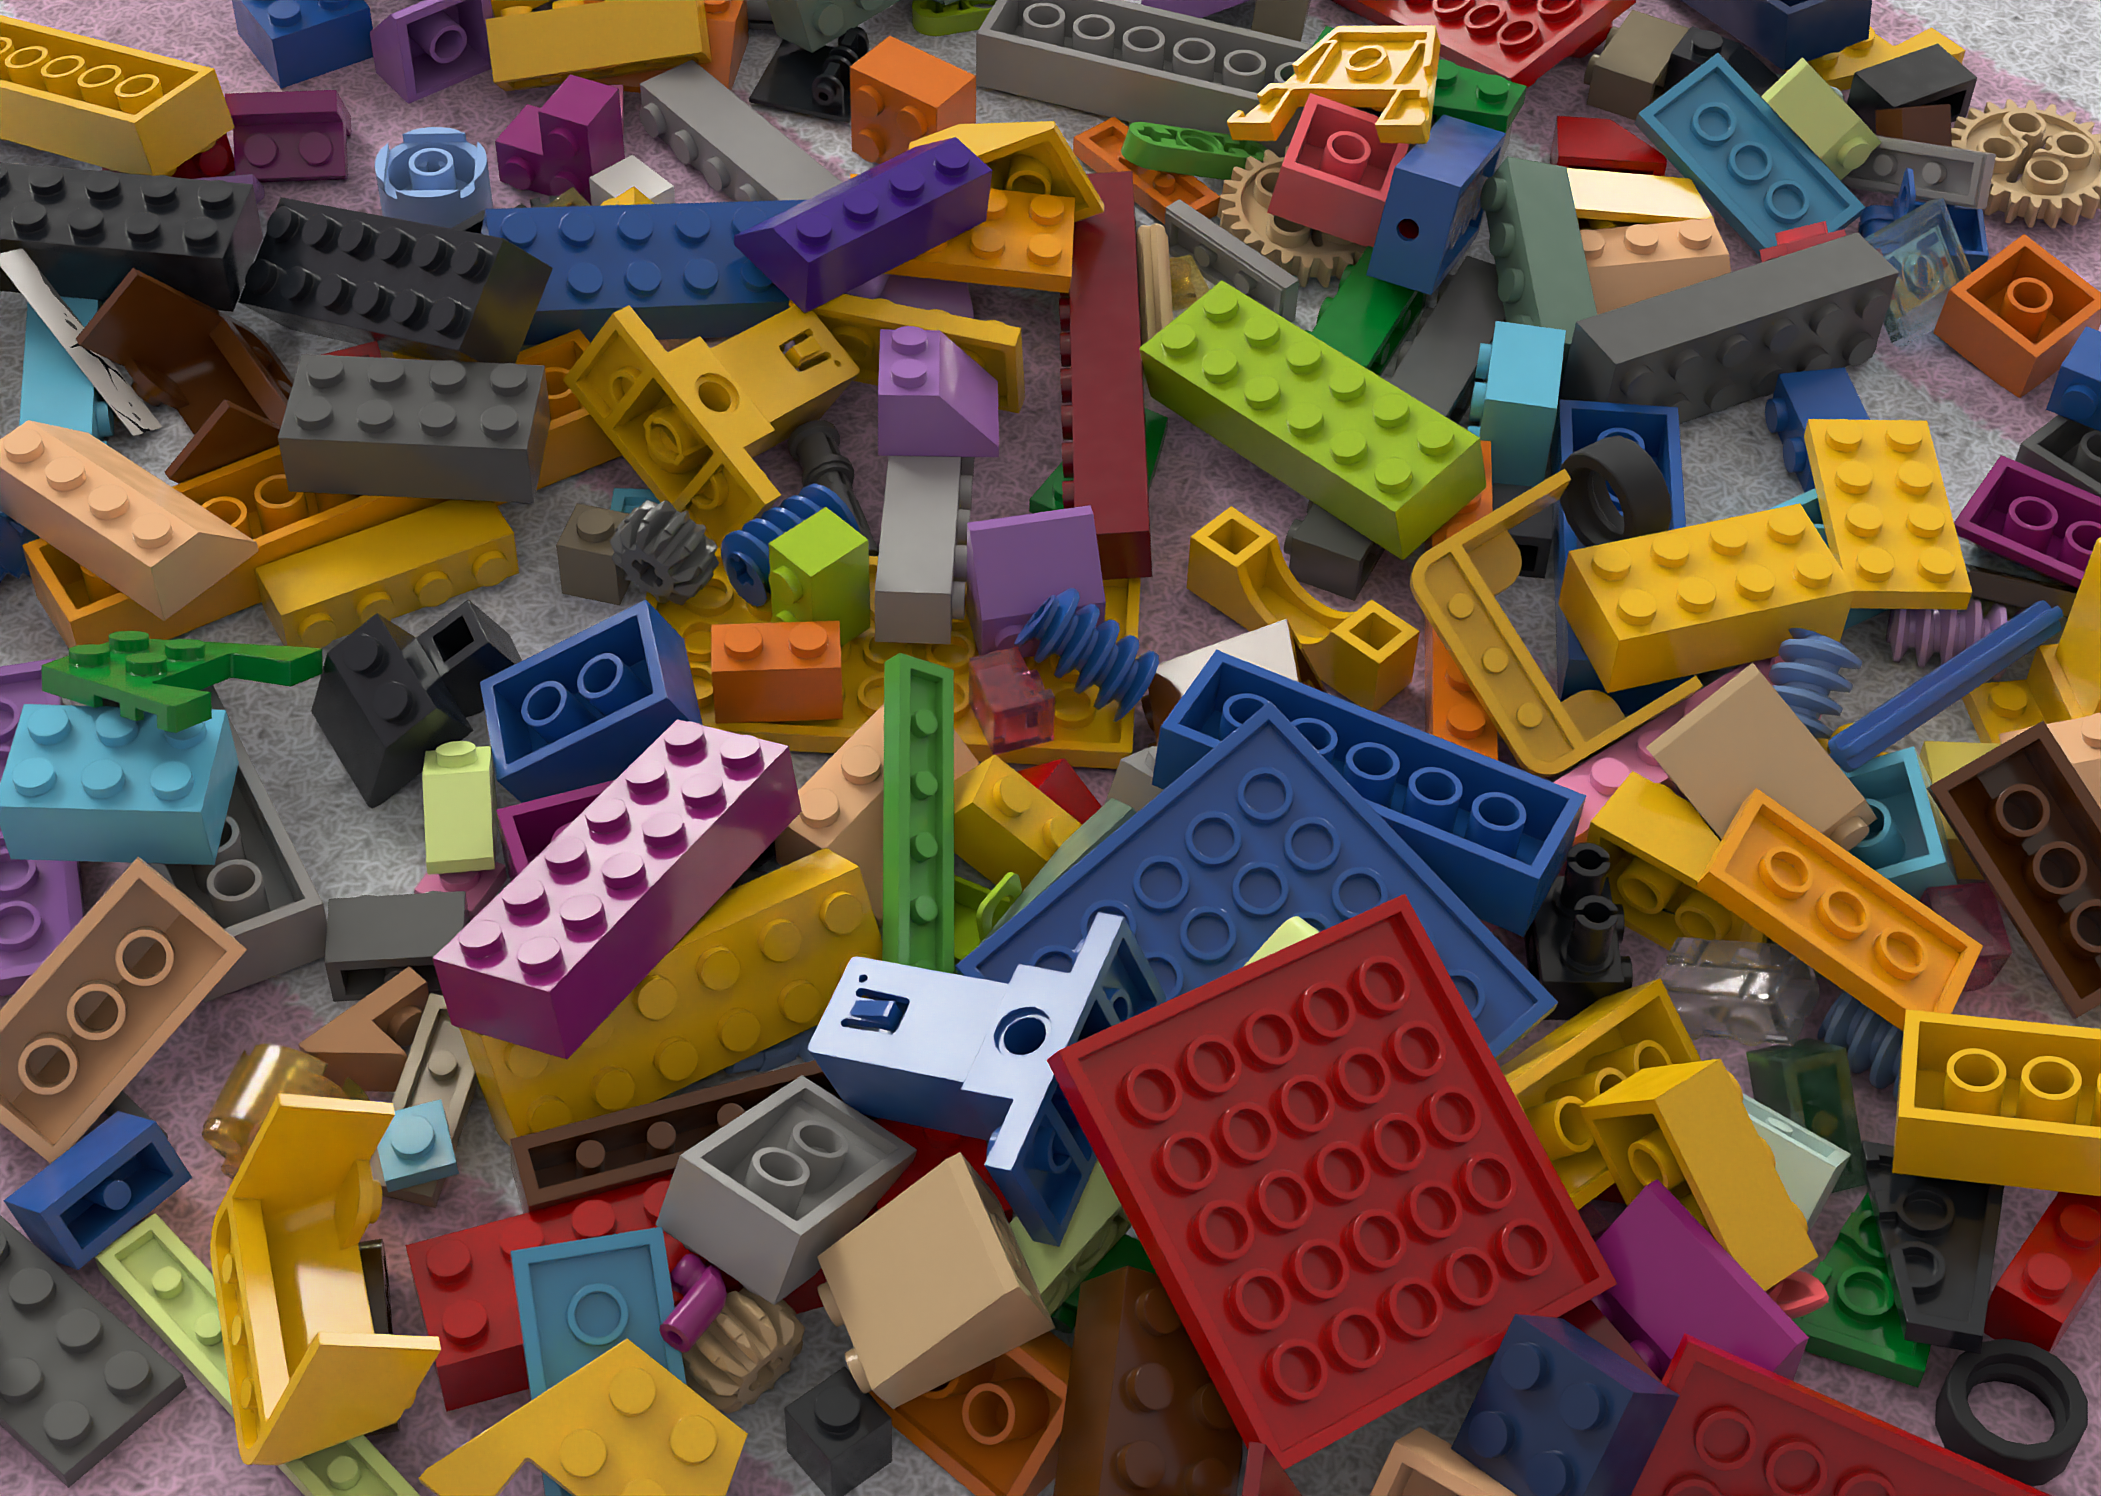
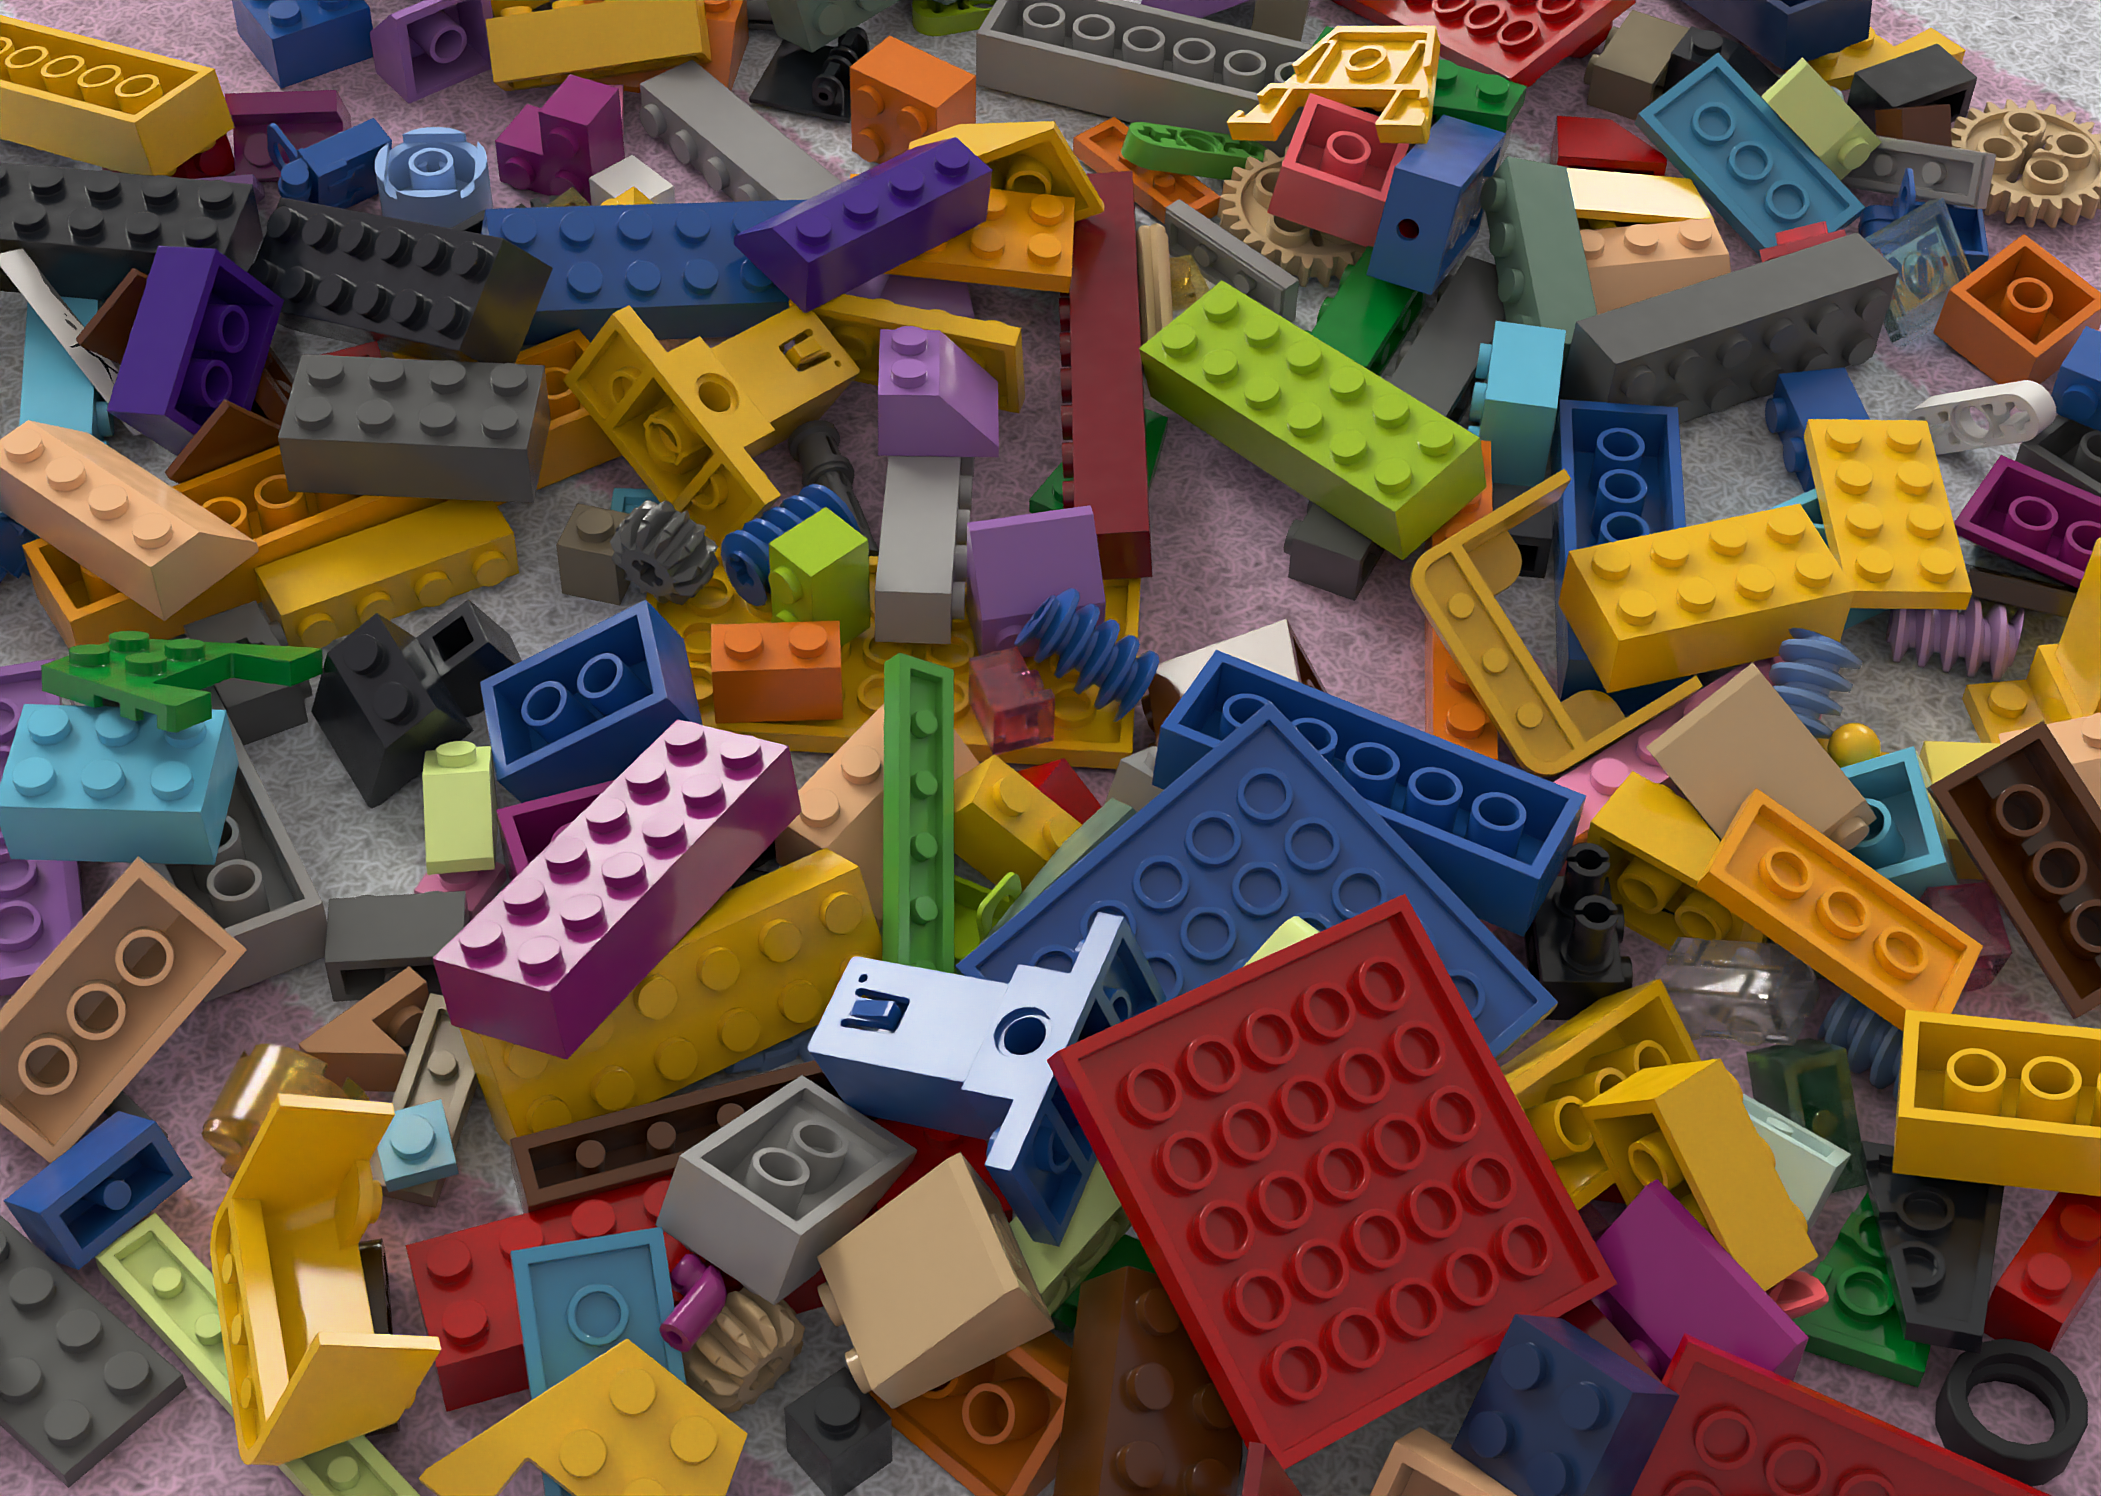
yellow arch [1186,506,1420,712] -> none
black tyre [1560,436,1672,547] -> none
blue axle [1828,600,2064,773] -> none
none -> dark purple brick [107,246,284,456]
none -> dark grey brick [183,600,313,746]
none -> blue piece [267,118,392,209]
none -> white beam [1906,380,2056,455]

